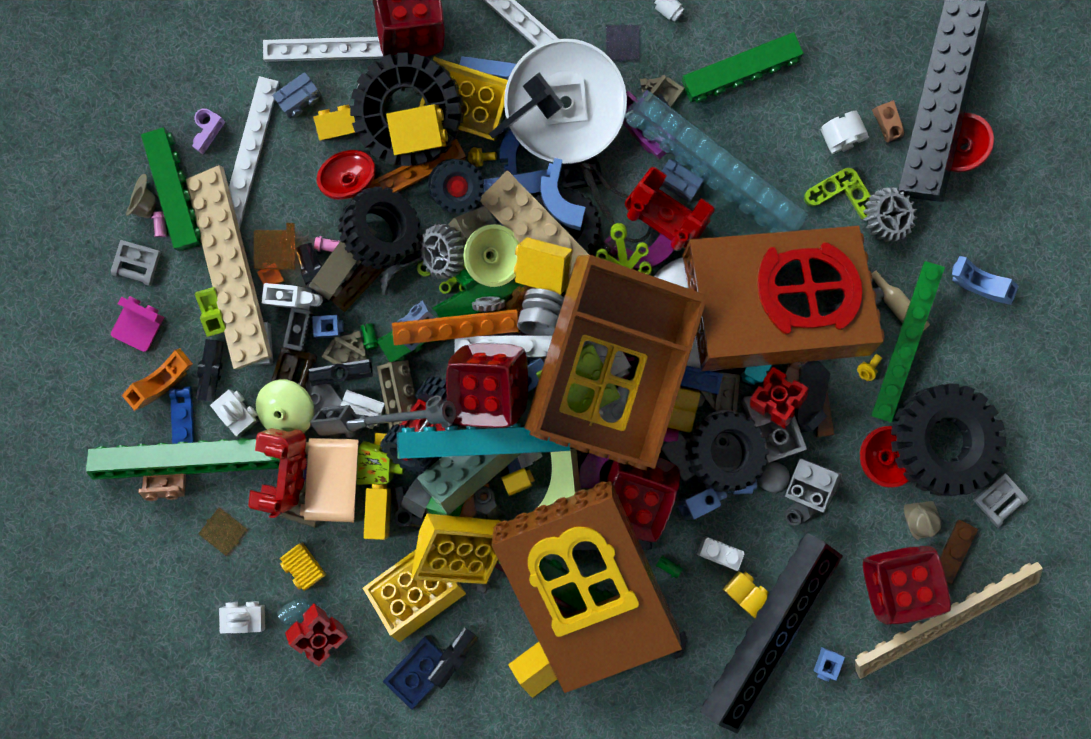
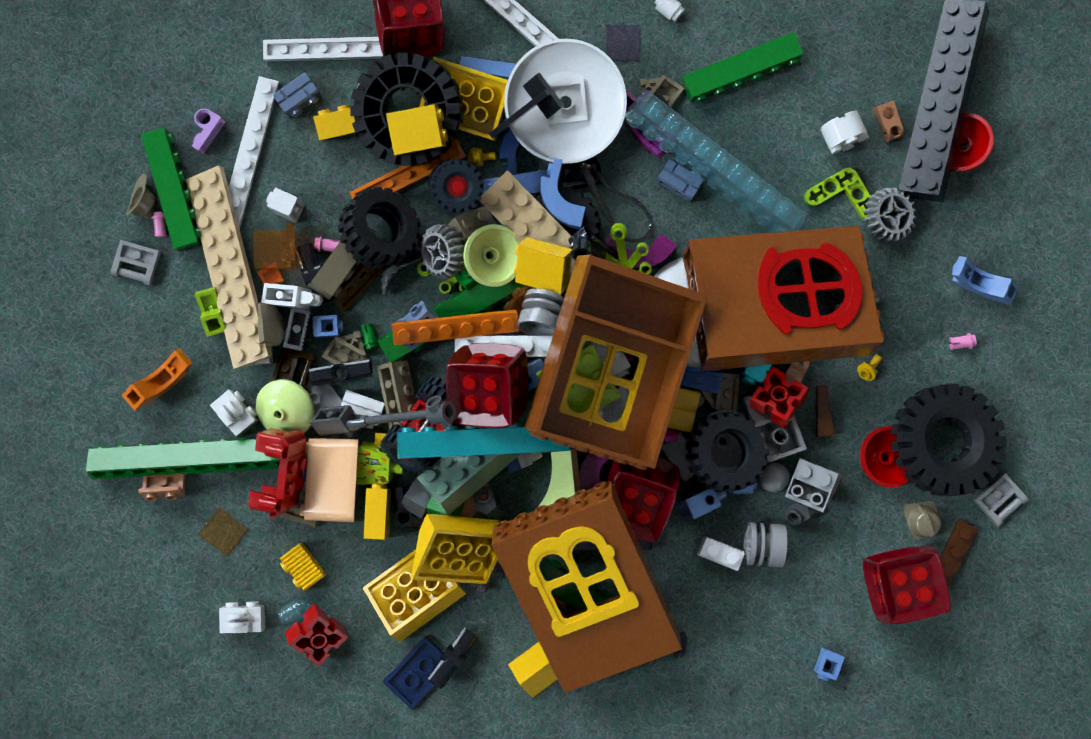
dark pink bracket [111,296,165,352] -> none
blue plate [169,386,194,444] -> none
black piece [196,339,224,402] -> none
red dish [316,150,376,200] -> none
light grey gear [472,296,505,312] -> none
yellow brick [501,468,535,496] -> none
red container [625,167,715,251] -> none
green pin [656,555,683,579] -> none
black brick [700,533,843,734] -> none
yellow brick [722,571,769,618] -> none
black piece [796,360,831,433] -> none
tan plate [855,562,1043,679] -> none
green plate [871,261,945,422] -> none
tan piece [872,270,930,331] -> none
none -> dark tan slope [257,302,287,347]
none -> white brick [266,188,304,223]
none -> black piece [568,226,608,261]
none -> light grey wheel [743,522,787,568]
none -> bright pink pin [949,333,977,350]

